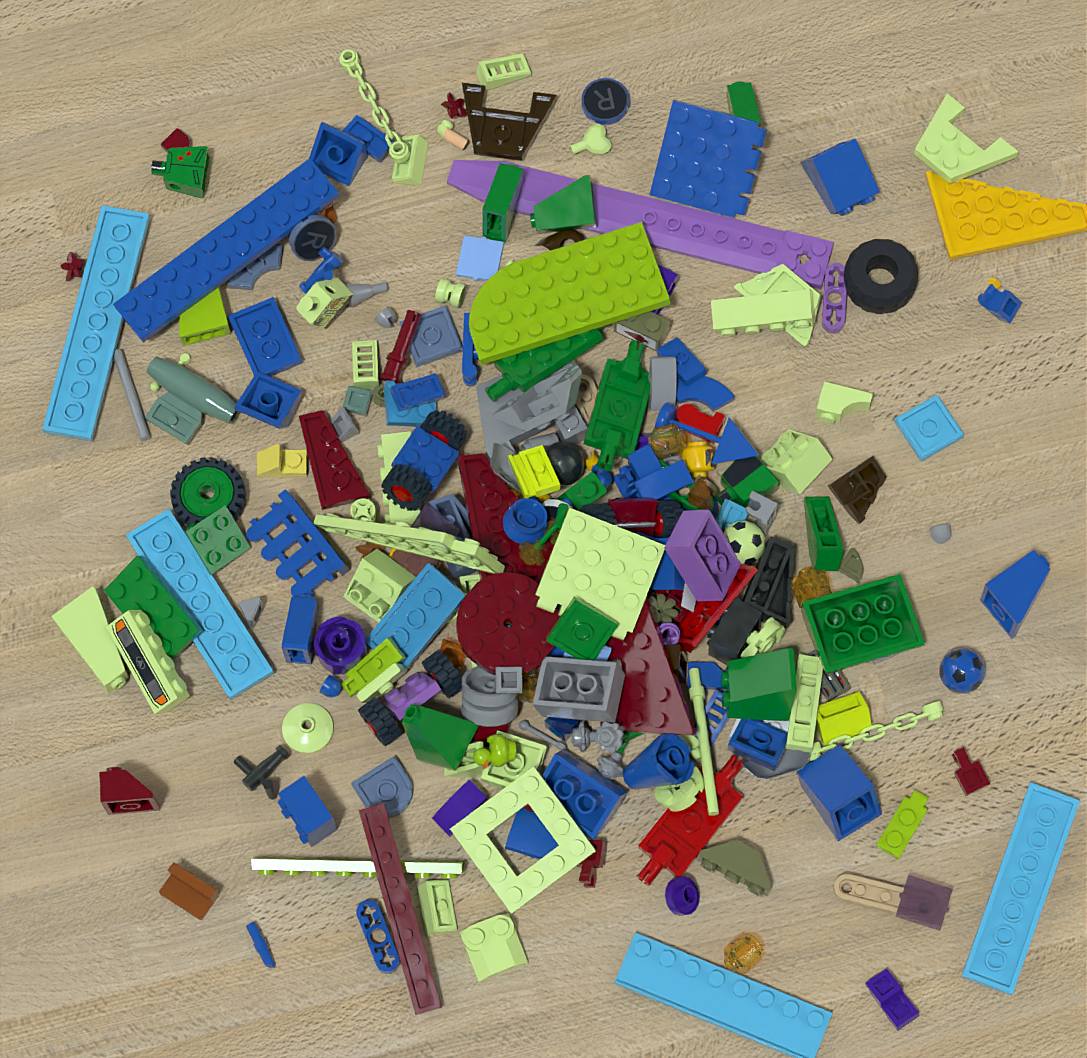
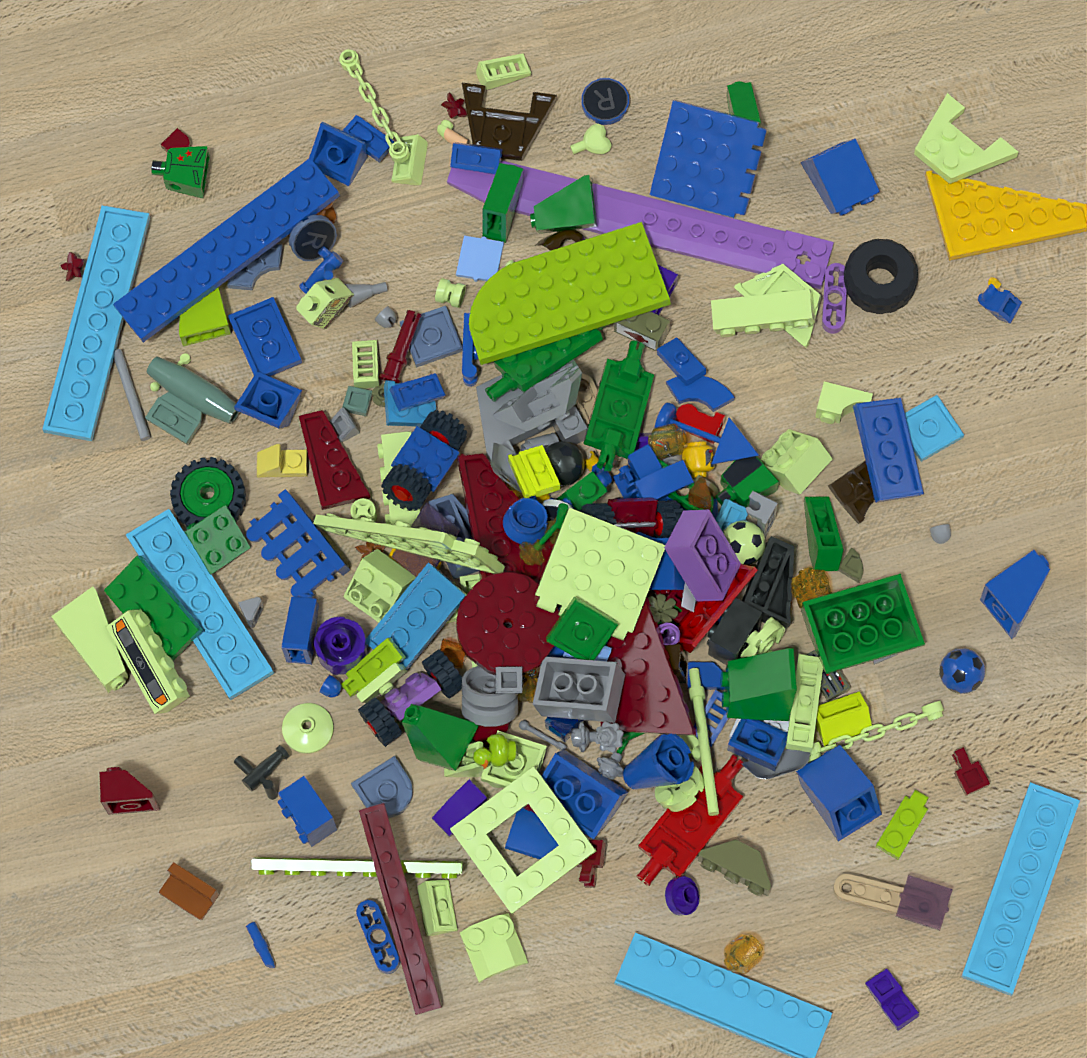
light grey slope [648,357,676,411] -> none
none -> blue plate [450,142,502,174]
none -> blue tile [853,398,924,503]

